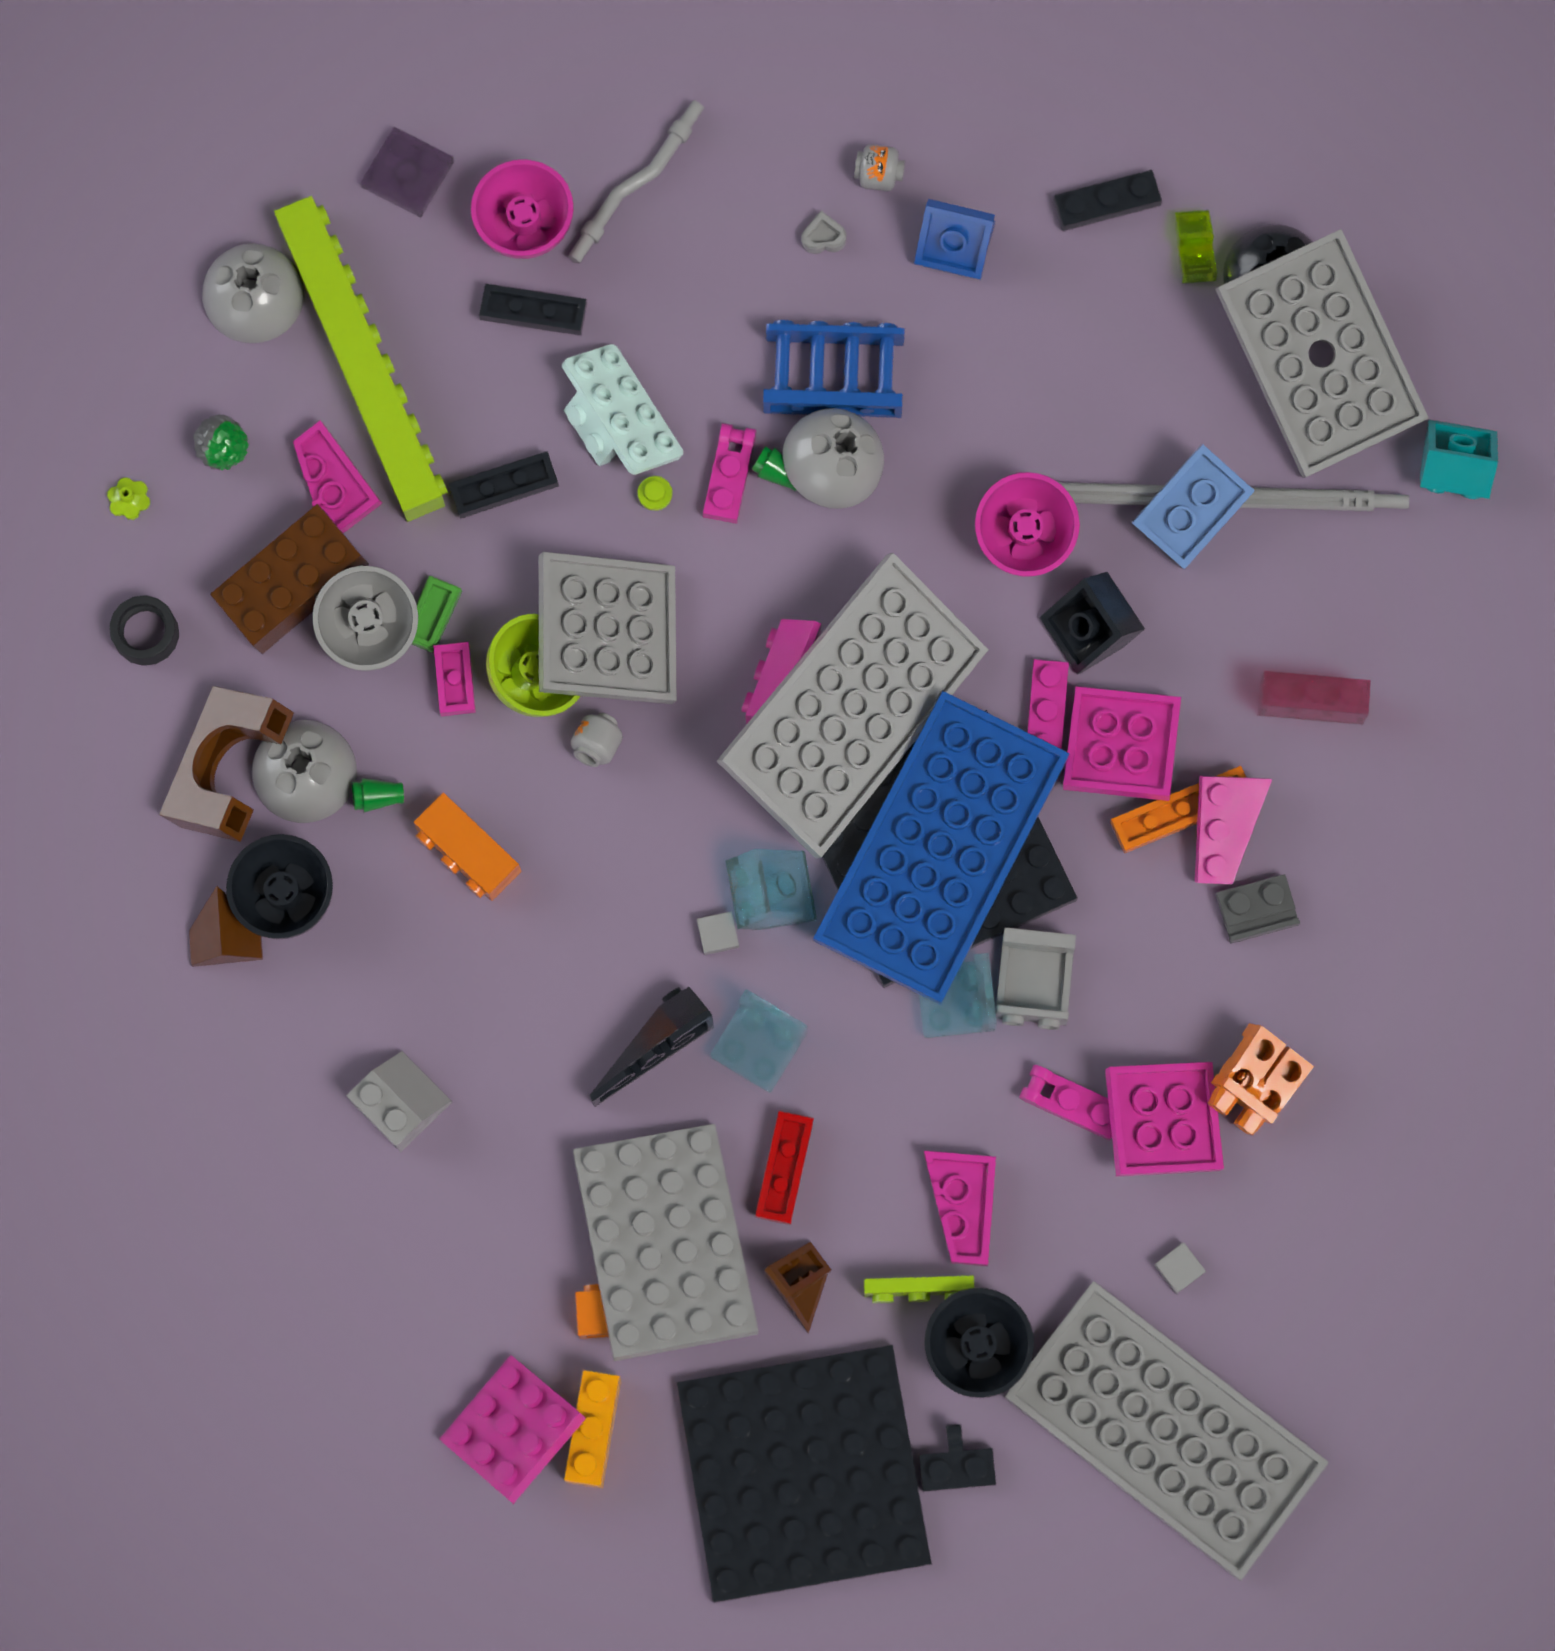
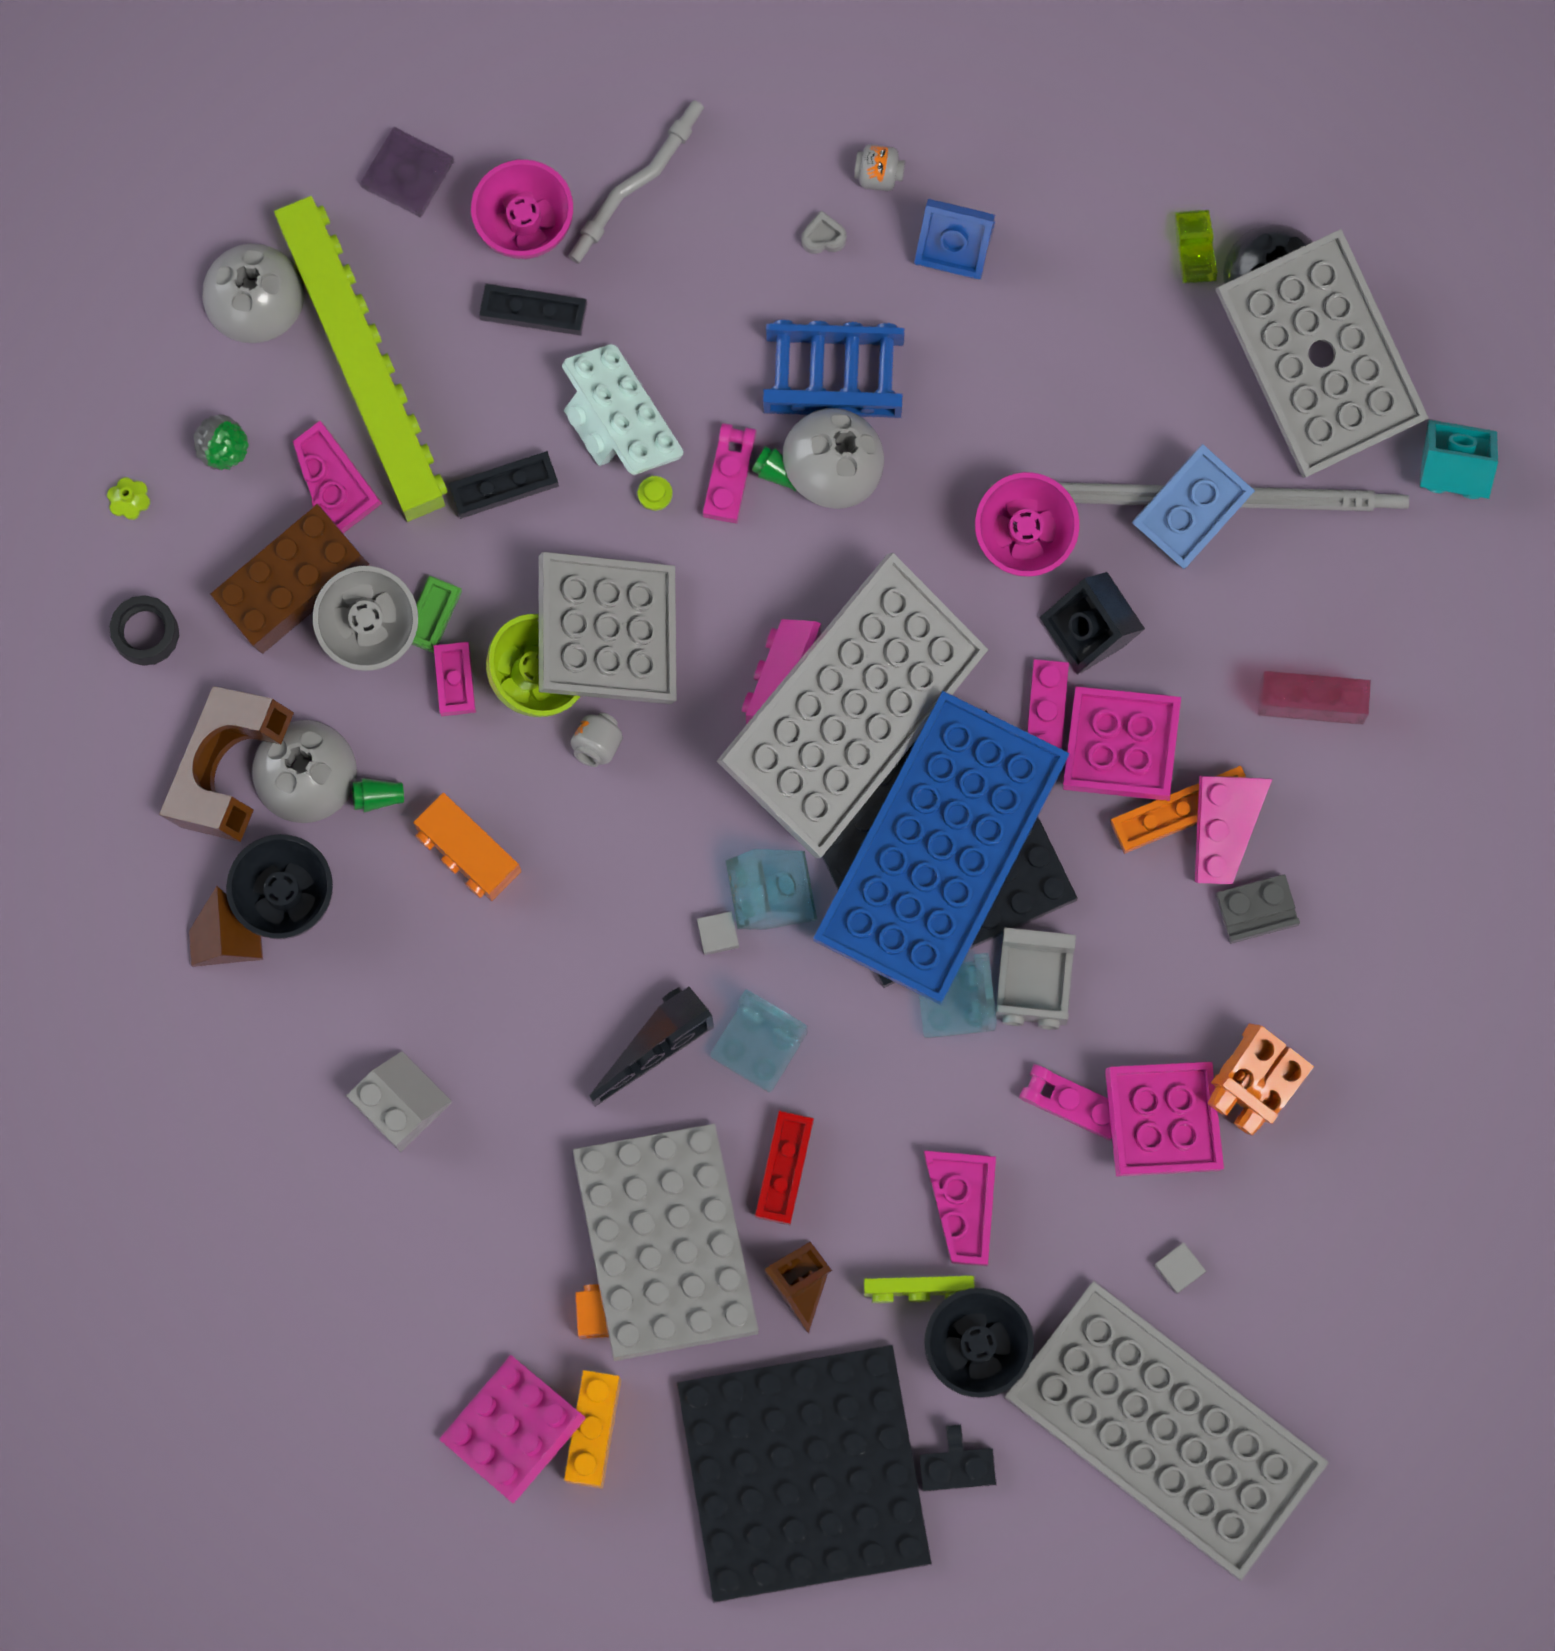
black plate [1053,170,1162,231] -> none

